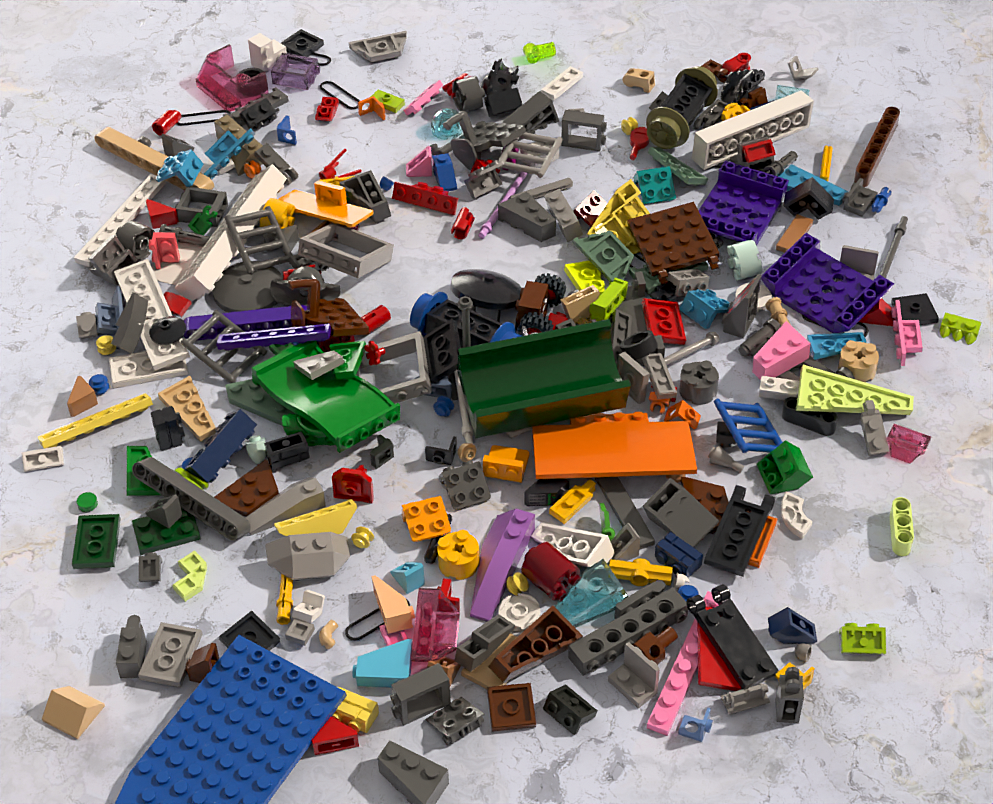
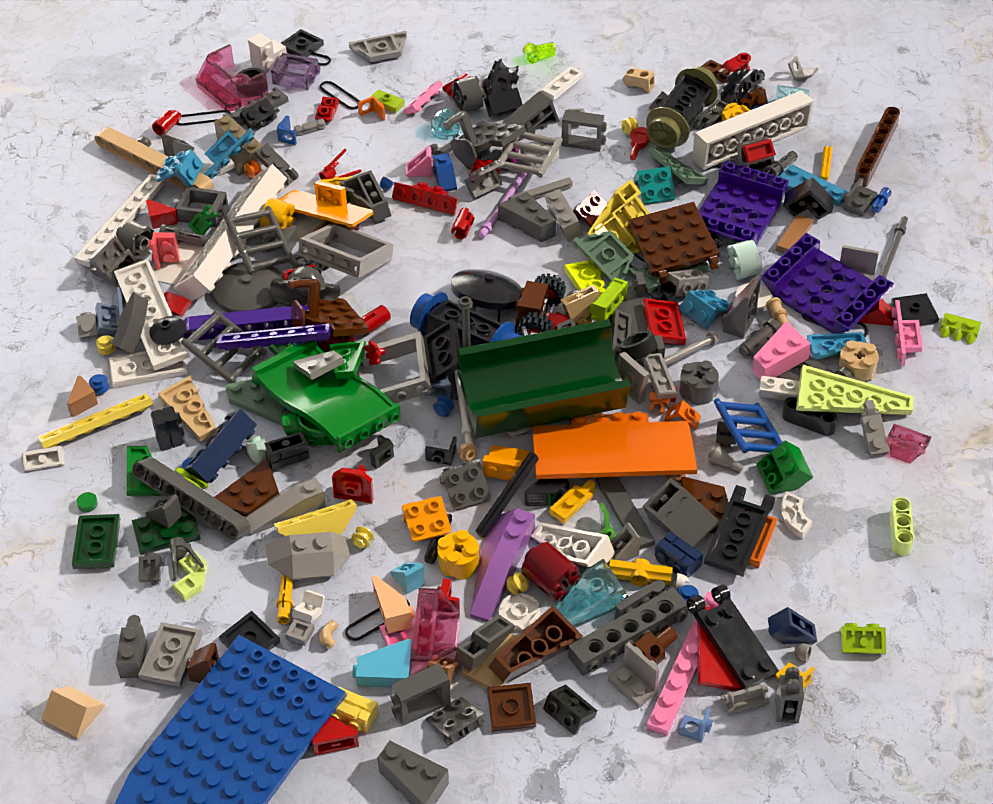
none -> dark grey plant [169,537,204,580]
none -> light grey axle [293,119,326,135]
none -> black axle [475,452,539,538]

